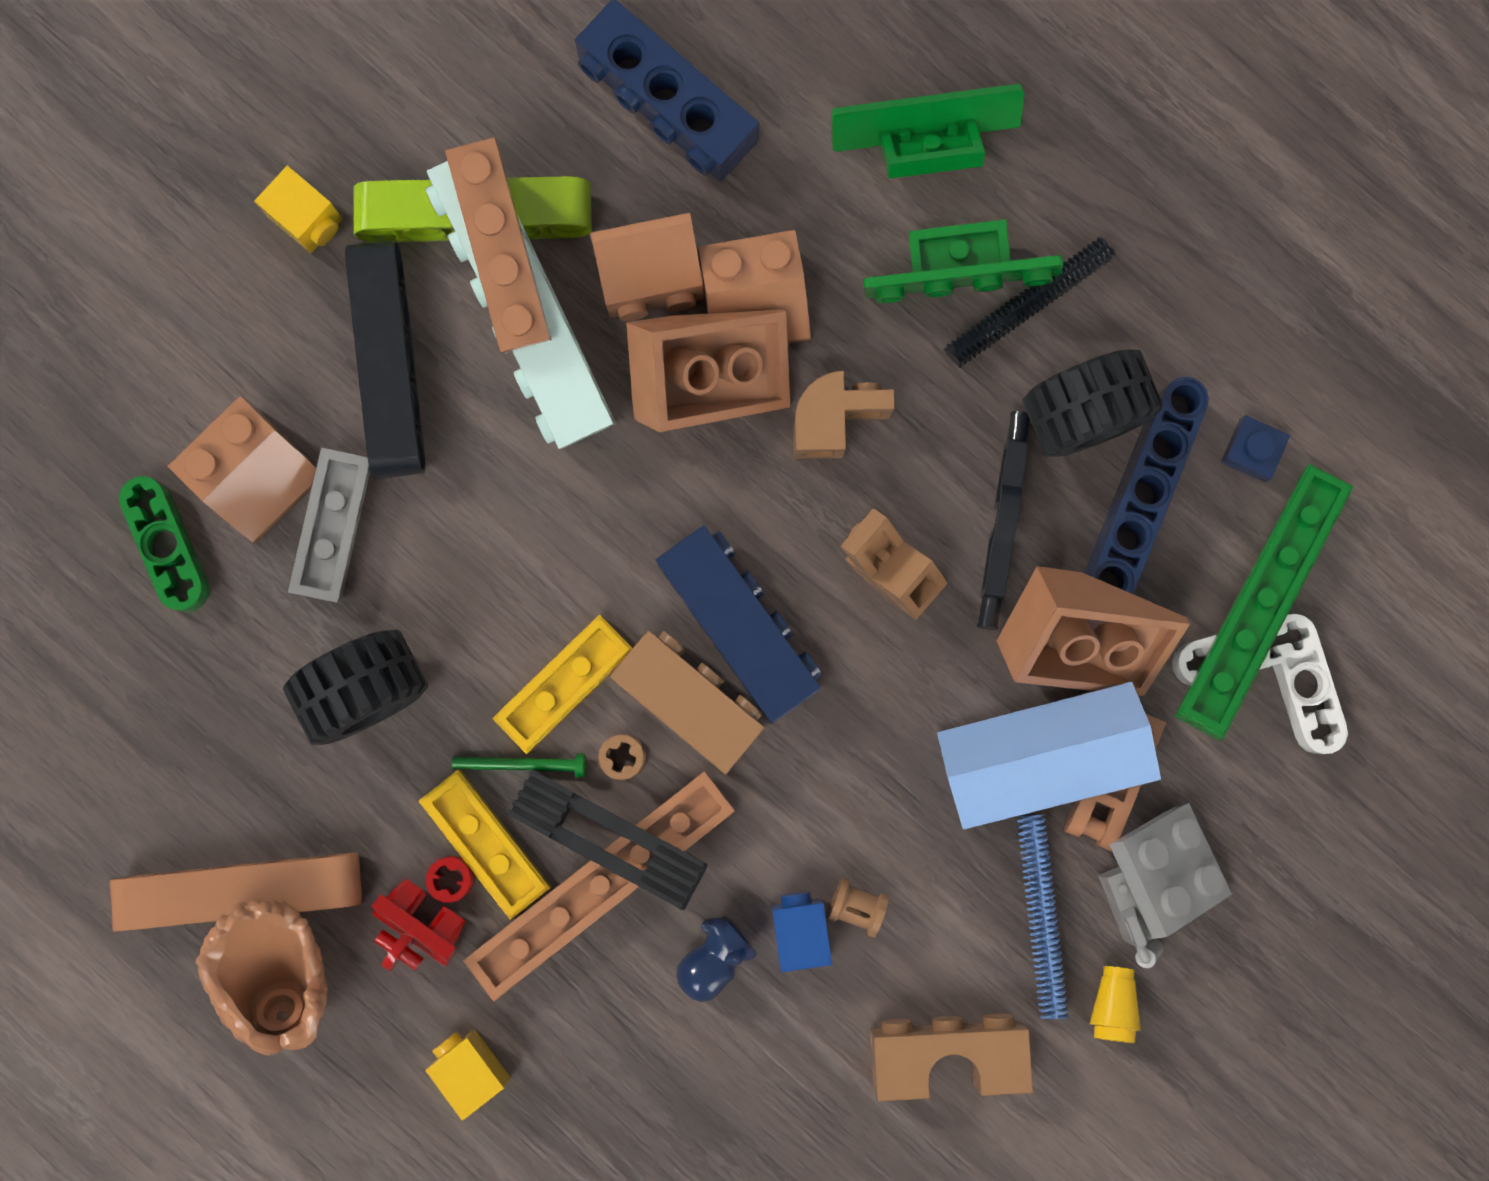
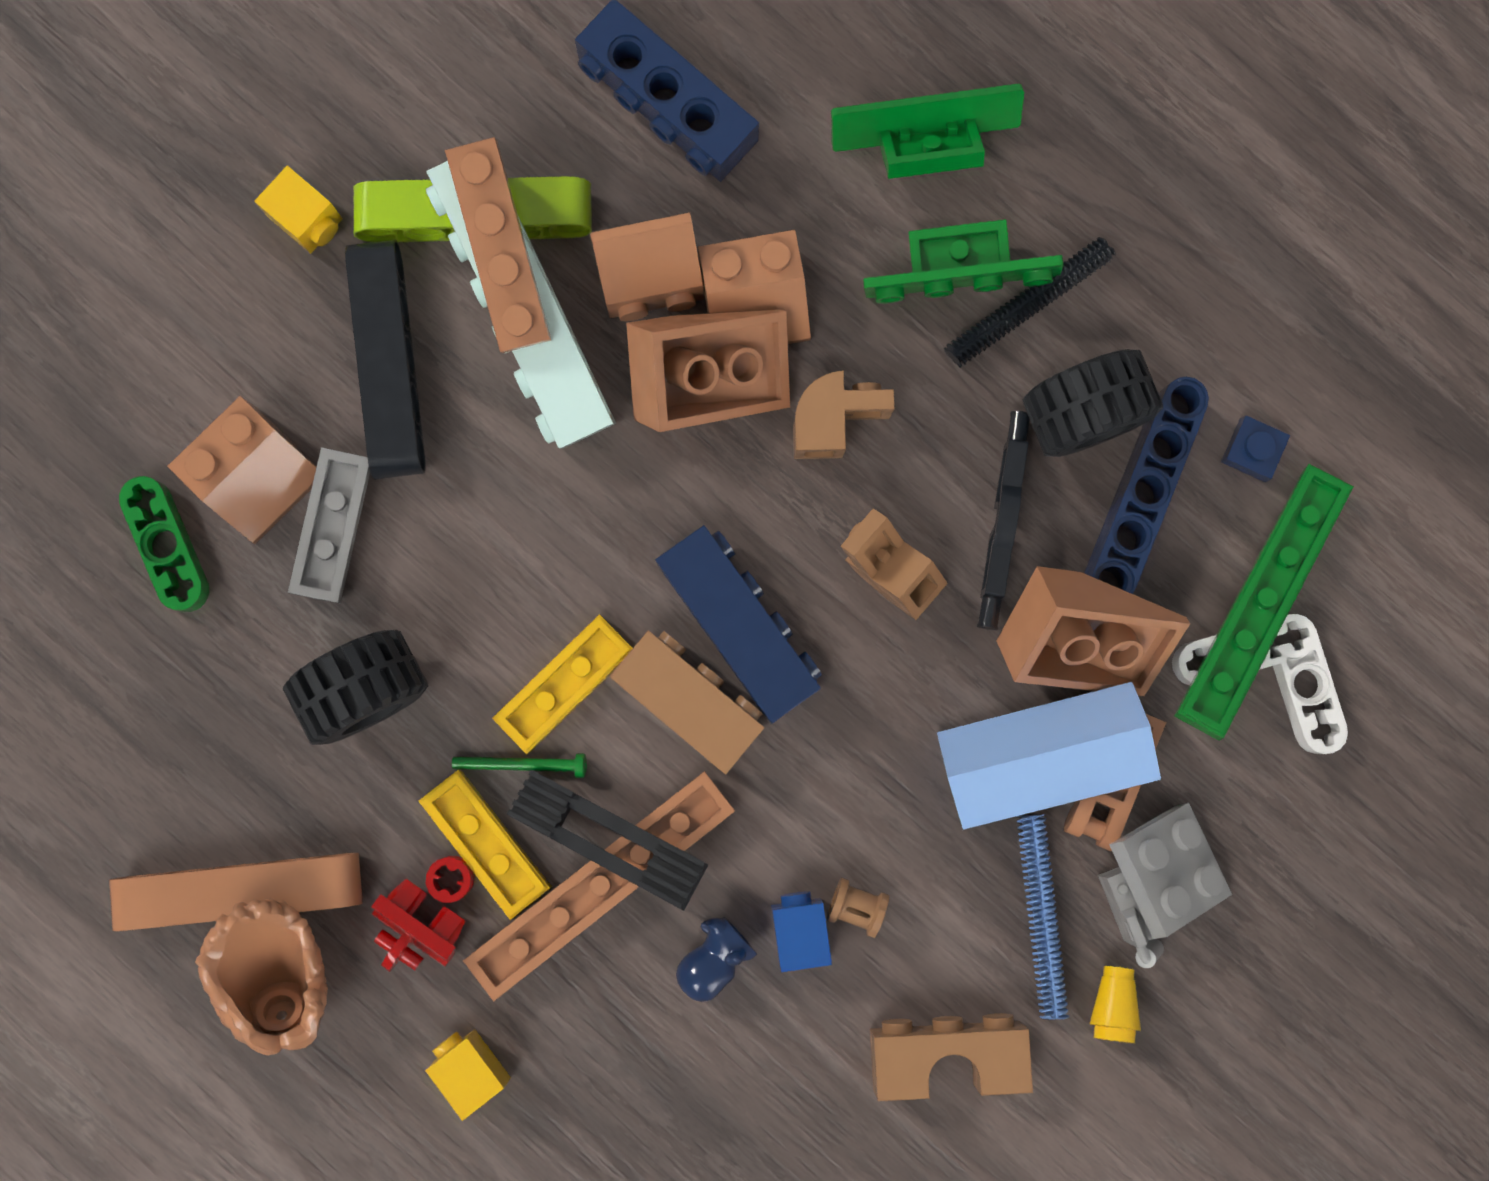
medium nougat bush [598,734,646,780] -> none

